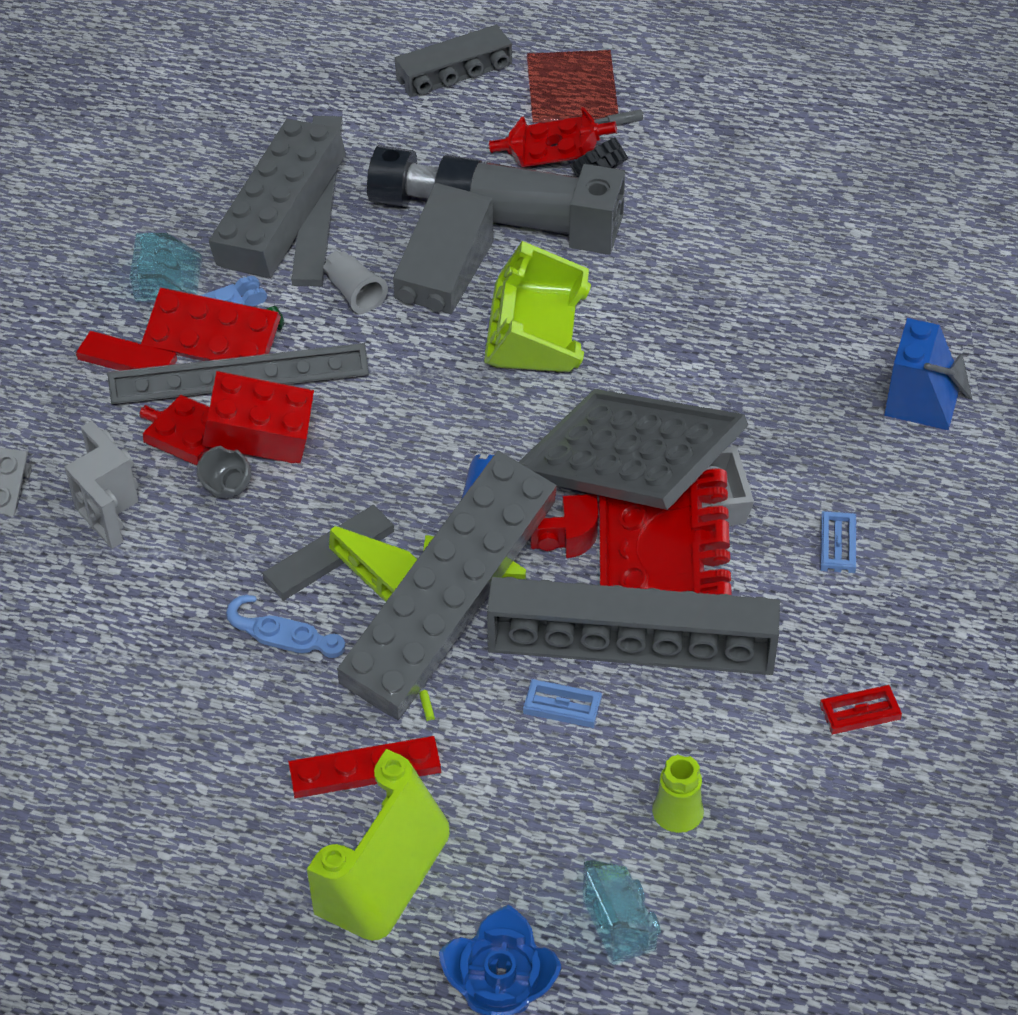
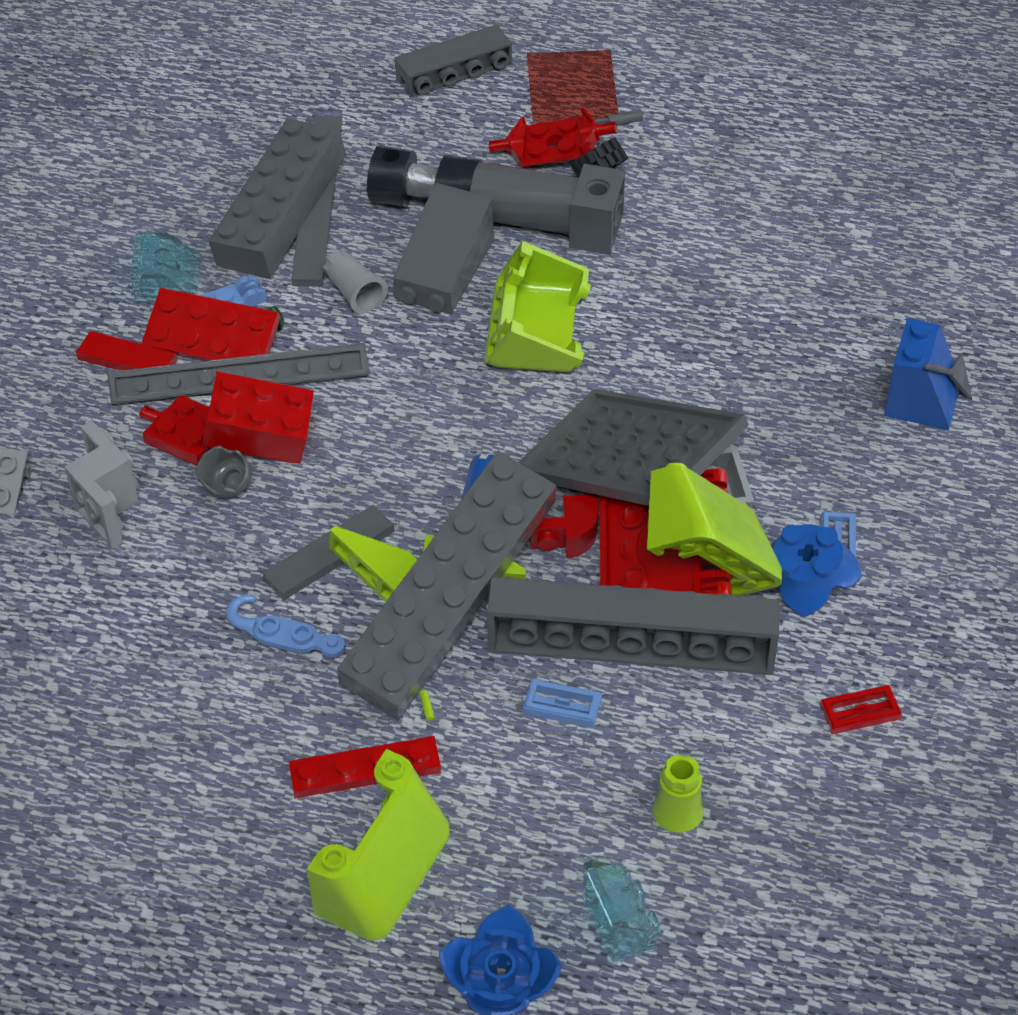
none -> lime windscreen [647,463,782,596]
none -> blue brick [771,524,862,617]

